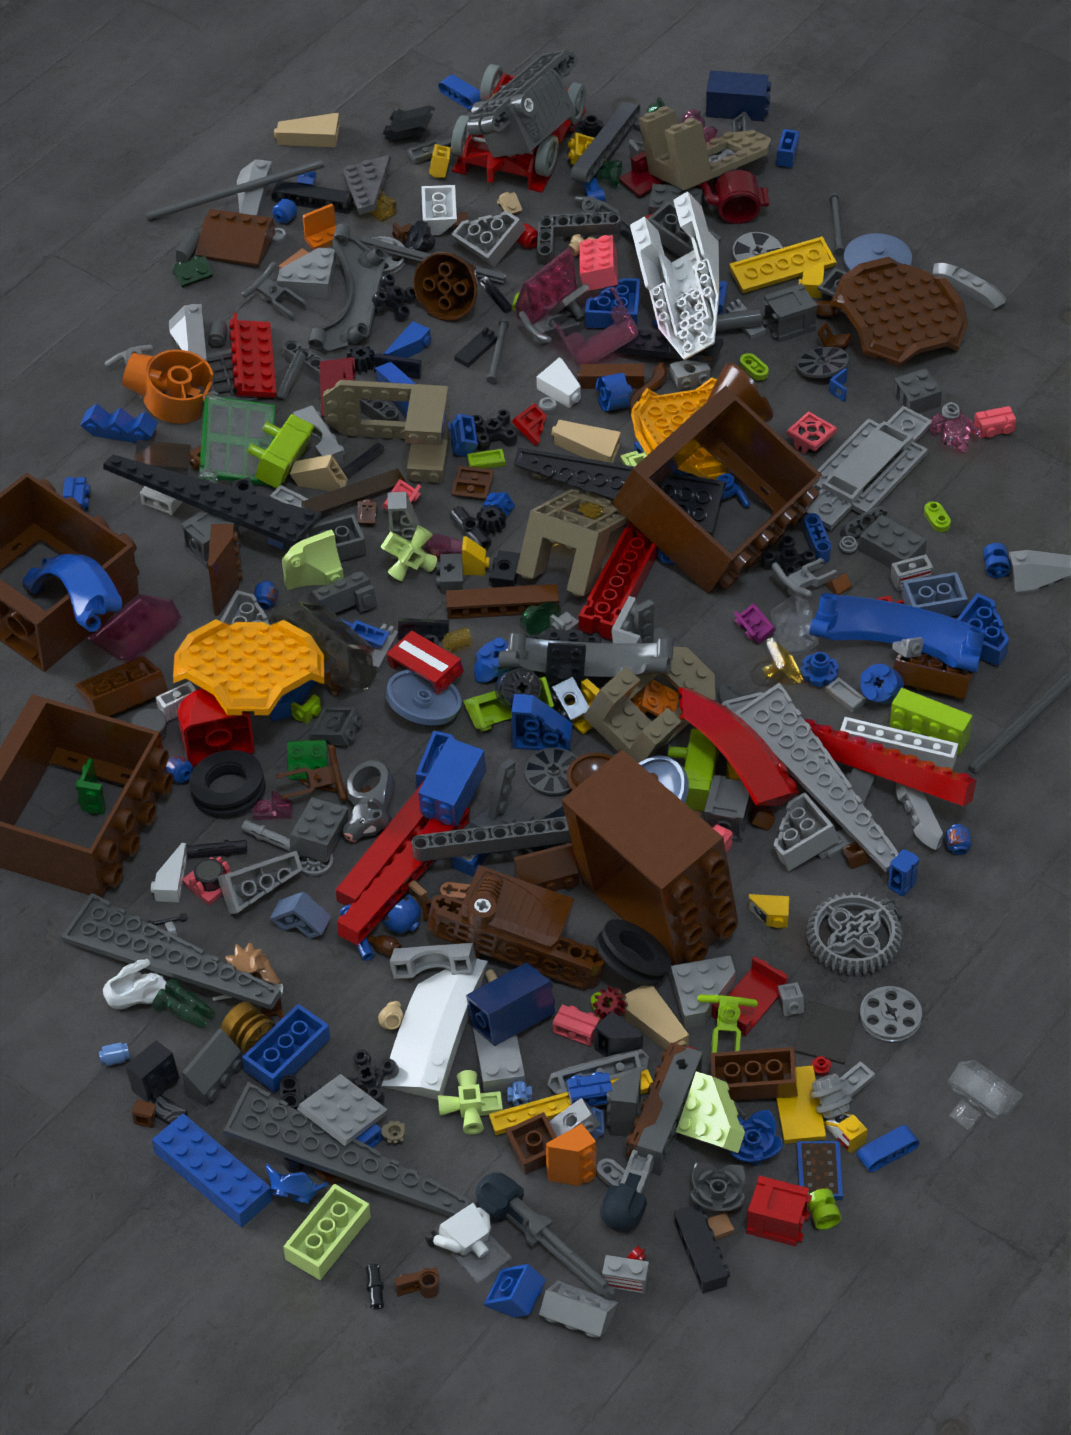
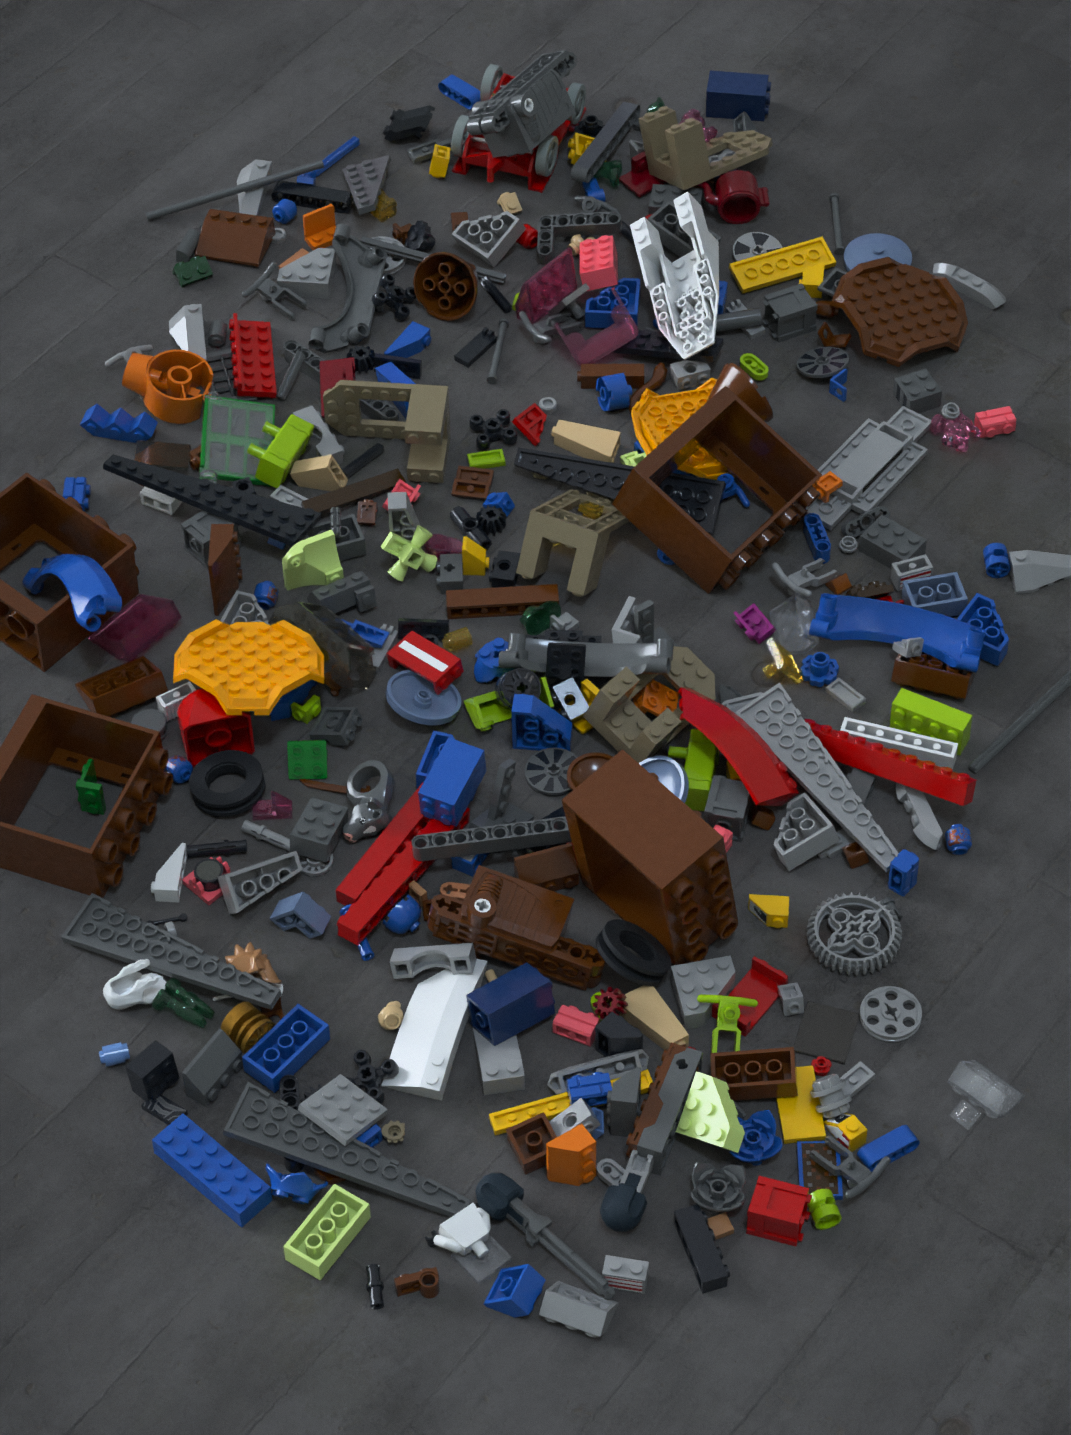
reddish brown slope [132,1099,156,1128] -> none
tan slope [274,113,340,147] -> none
reddish brown piece [276,744,348,801] -> none
reddish brown plant [367,935,402,957] -> none
white slope [421,185,457,235] -> none
yellowish green brick [438,1070,503,1135] -> none
blue brick [450,414,478,457] -> none
medium blue gear [507,1081,532,1106] -> none
white slope [537,358,581,408] -> none
red brick [579,521,658,640] -> none
red plate [627,1246,646,1261] -> none
black gear [761,536,817,577] -> none
blue brick [776,129,800,168] -> none
coral piece [786,411,837,454] -> none
blue brick [860,664,904,705] -> none
lime plate [924,502,951,532] -> none
none -> blue axle [311,136,360,177]
none -> dark grey axle [330,507,341,538]
none -> dark grey piece [809,1136,890,1199]
none -> orange bracket [814,471,843,503]
none -> dark brown plate [846,581,894,599]

